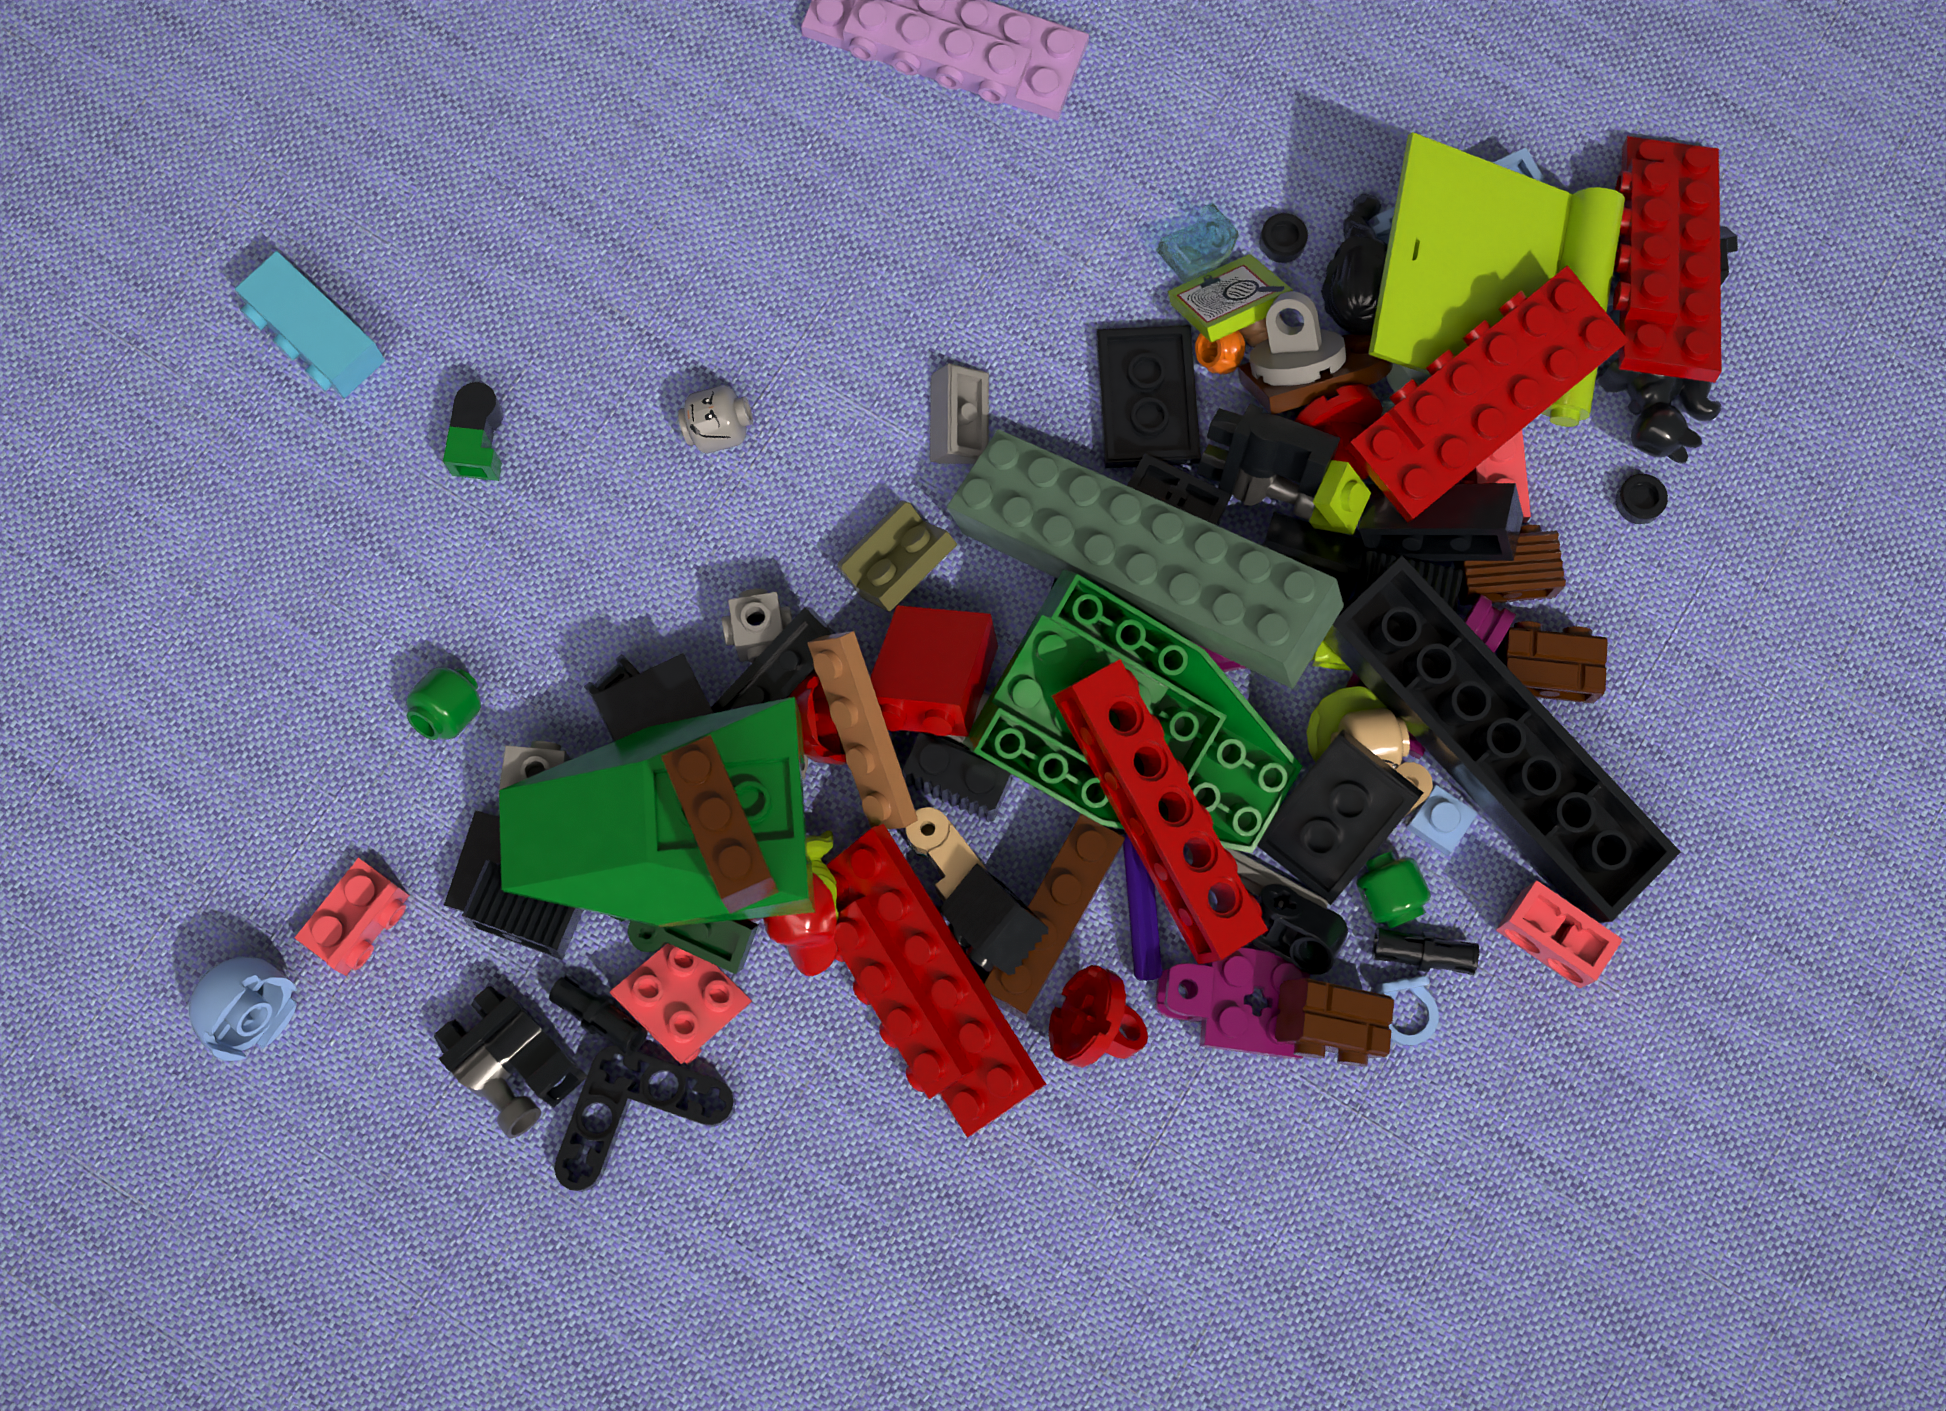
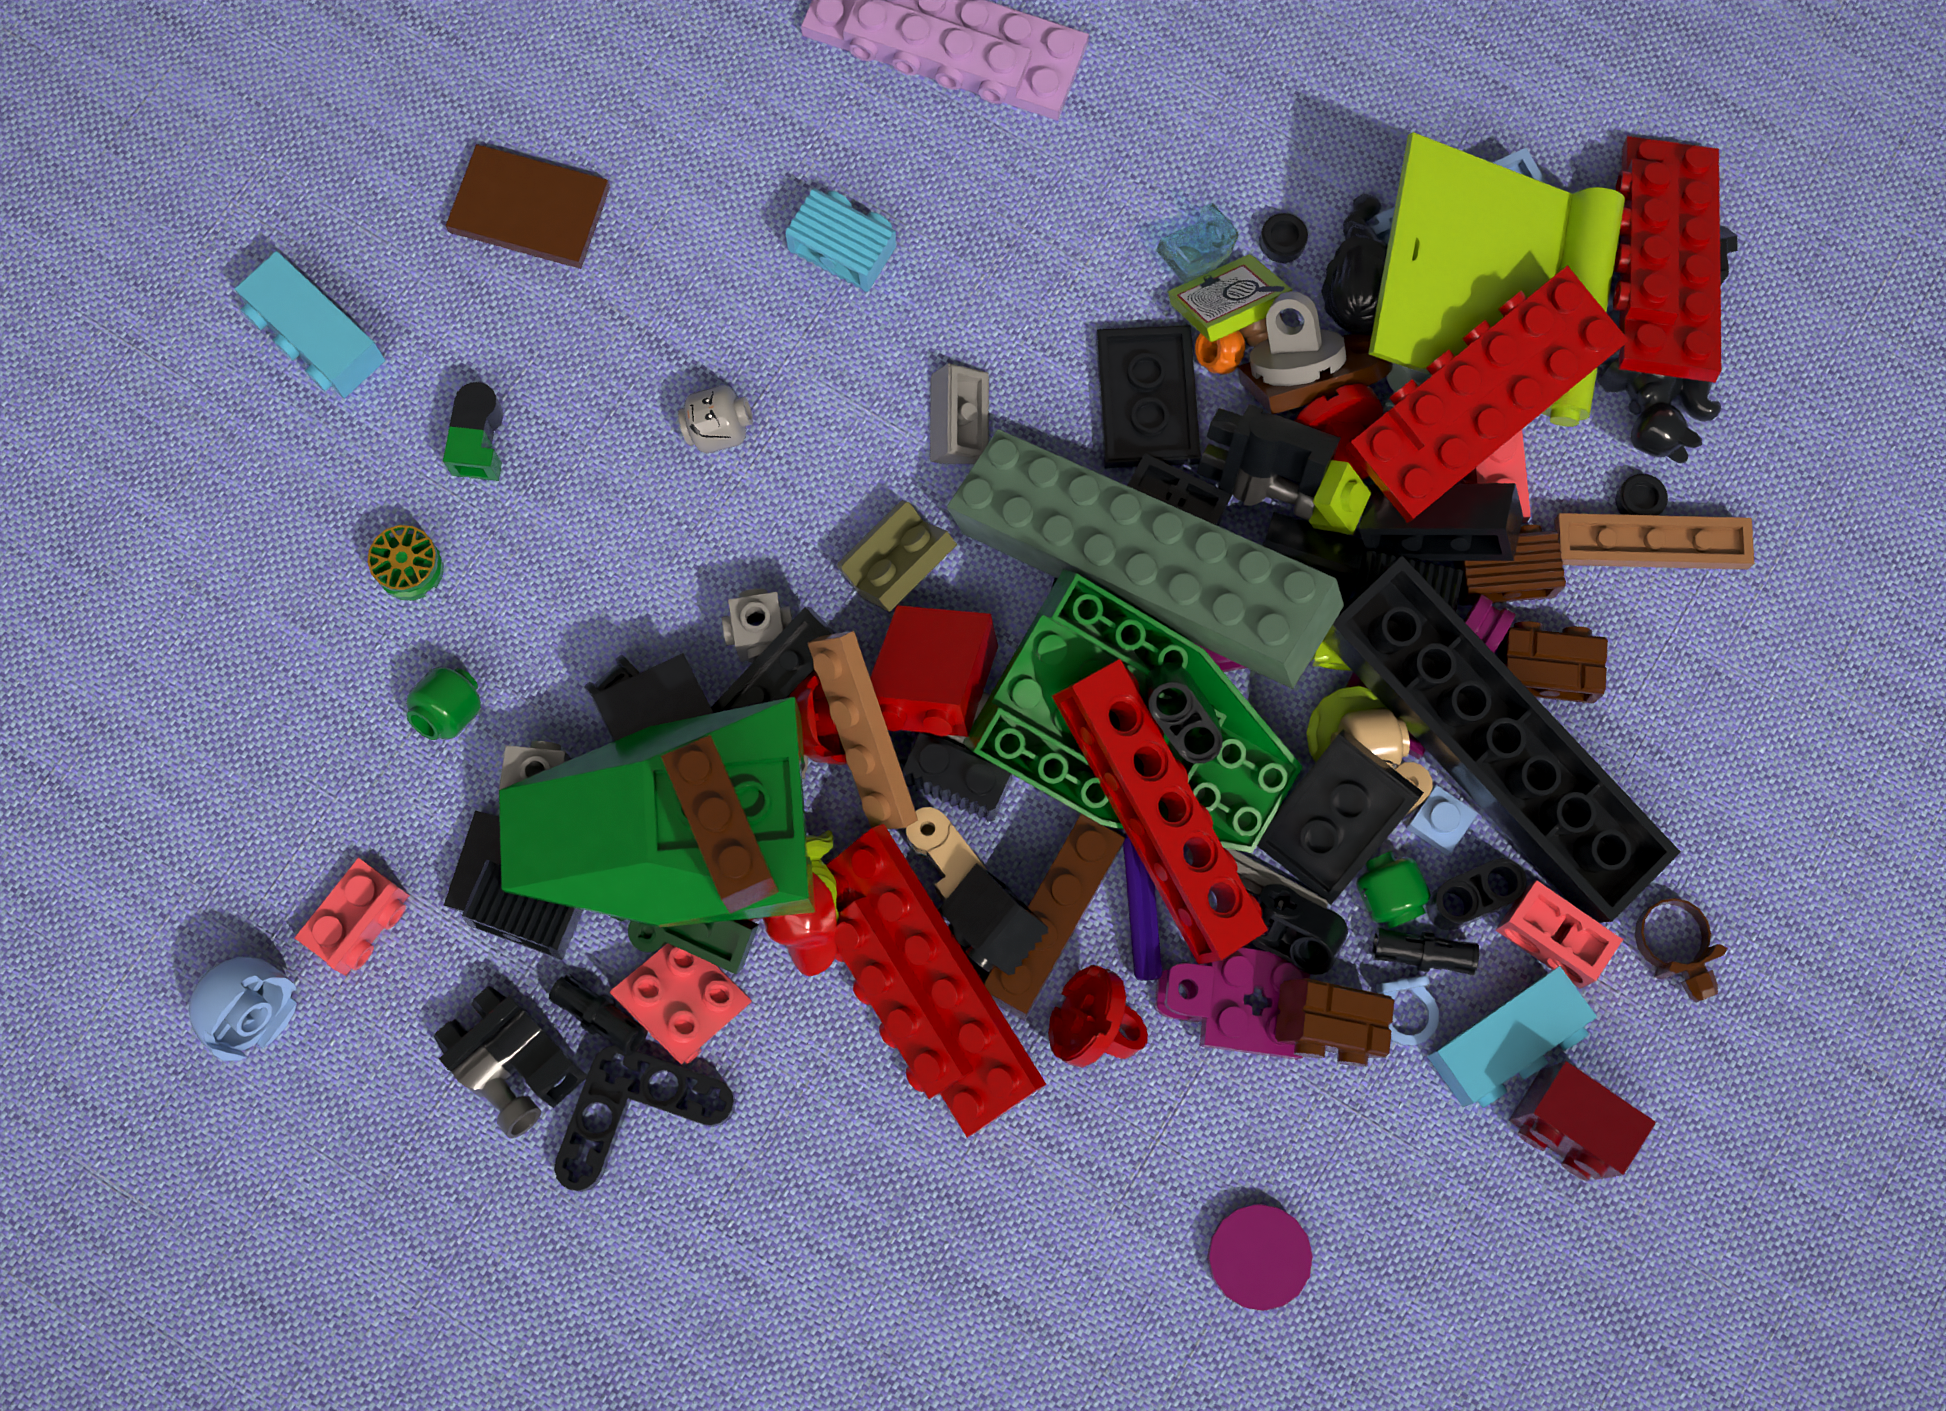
none -> green wheel [367,525,444,601]
none -> reddish brown tile [446,144,610,269]
none -> medium azure brick [785,188,896,292]
none -> beam [1145,663,1223,764]
none -> magenta tile [1207,1204,1313,1311]
none -> black beam [1426,858,1527,930]
none -> medium azure brick [1427,966,1597,1108]
none -> dark red brick [1508,1061,1656,1181]
none -> medium nougat plate [1554,513,1755,570]
none -> reddish brown piece [1635,898,1728,1003]

